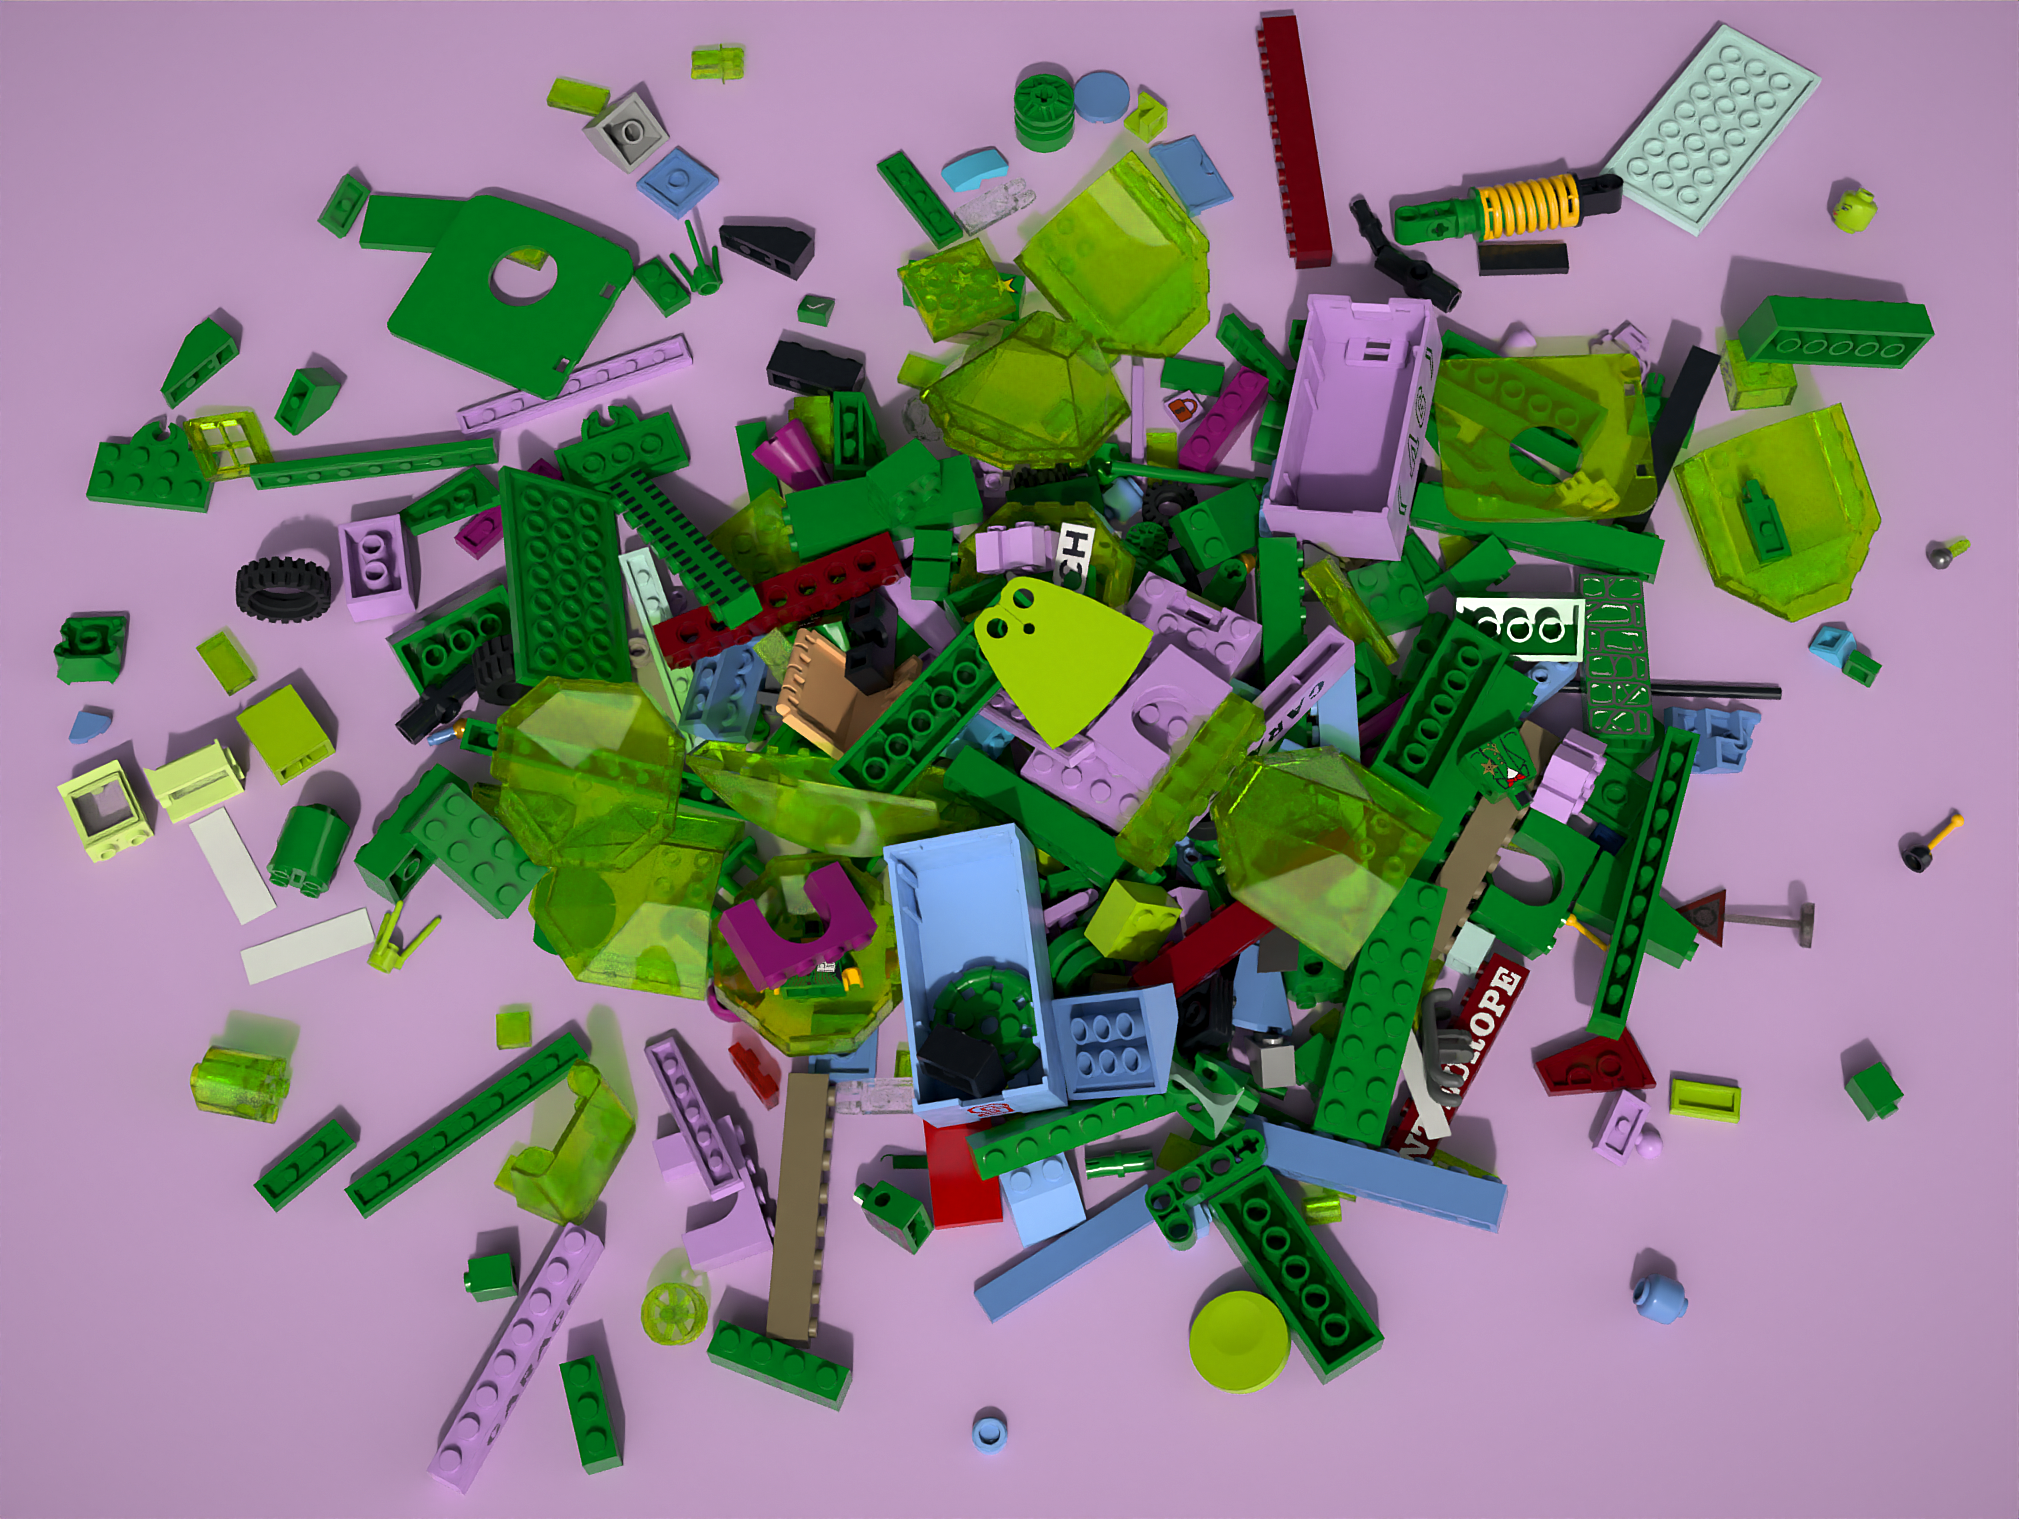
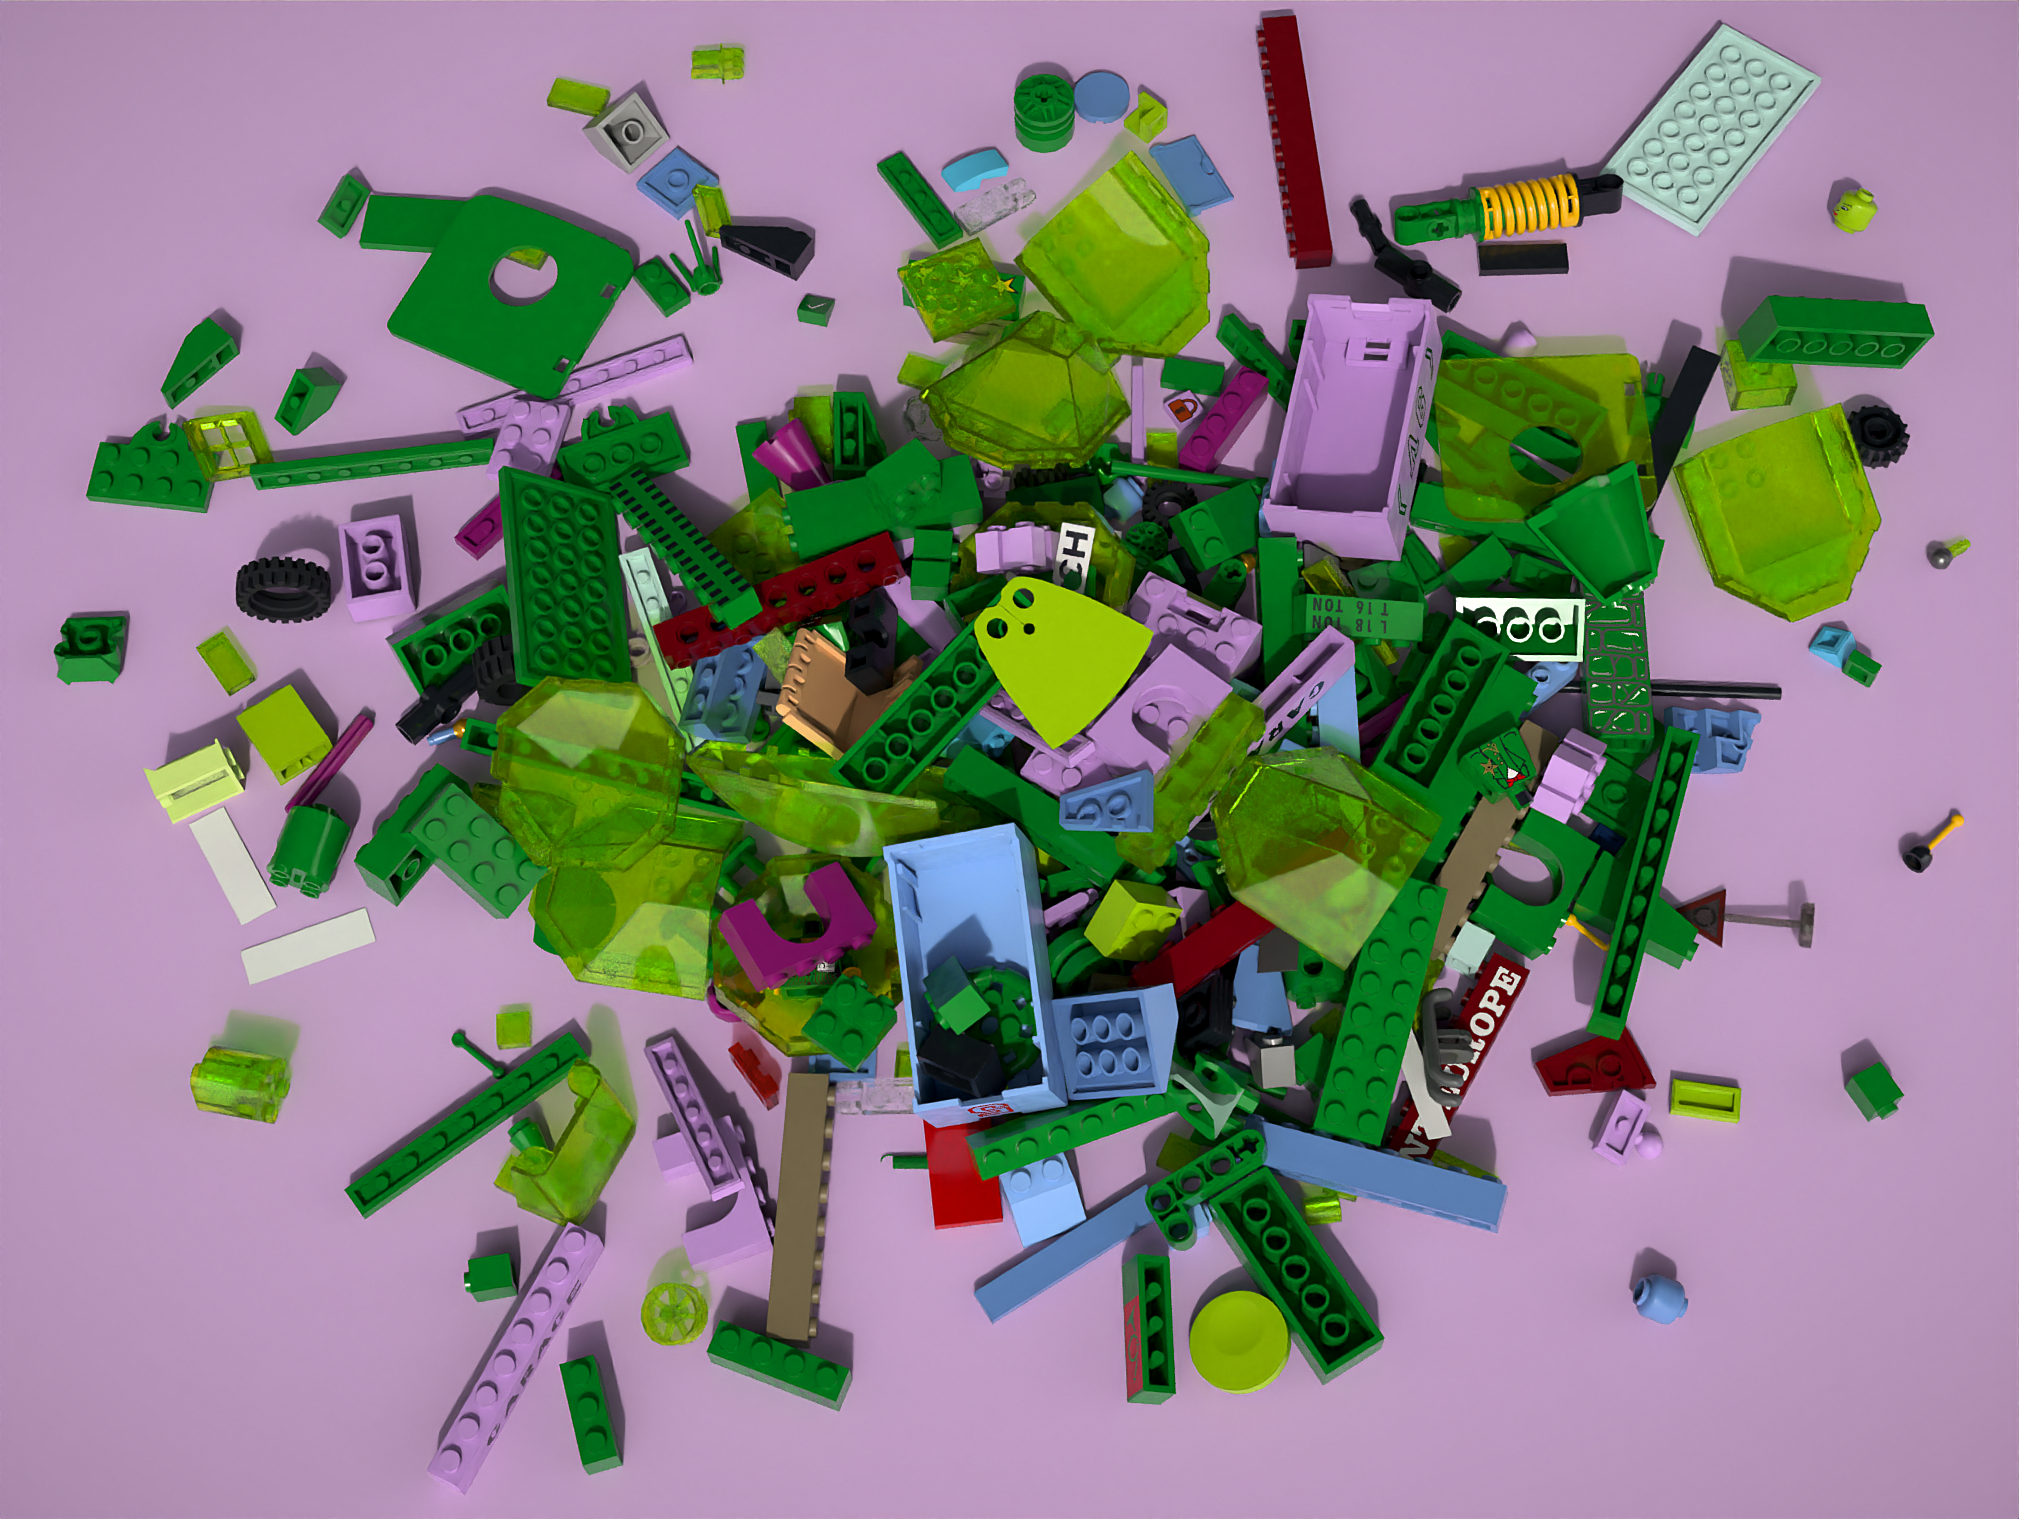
yellowish green window [57,759,154,863] -> none
medium blue tile [68,711,112,744] -> none
green plate [253,1119,357,1213] -> none
lime plant [367,900,441,974] -> none
green wing [397,466,501,537] -> none
black brick [766,340,865,403] -> none
green torso [853,1180,935,1255] -> none
light blue tile [972,1417,1008,1455] -> none
green pin [1084,1148,1155,1180] -> none
green brick [1251,400,1289,466] -> none
lavender piece [1591,325,1649,390] -> none
green hinge [1740,479,1792,565] -> none
none -> magenta axle [285,714,374,814]
none -> green hinge [451,1033,506,1080]
none -> lavender plate [486,399,571,481]
none -> green cone [508,1117,554,1169]
none -> clear neon green tile [692,184,732,239]
none -> green plate [801,973,897,1073]
none -> green brick [922,955,991,1035]
none -> medium blue wing [1059,769,1154,833]
none -> green brick [1122,1254,1176,1405]
none -> green brick [1292,594,1424,648]
none -> green plate [1509,553,1573,592]
none -> green cone [1522,460,1658,609]
none -> black gear [1839,405,1910,469]

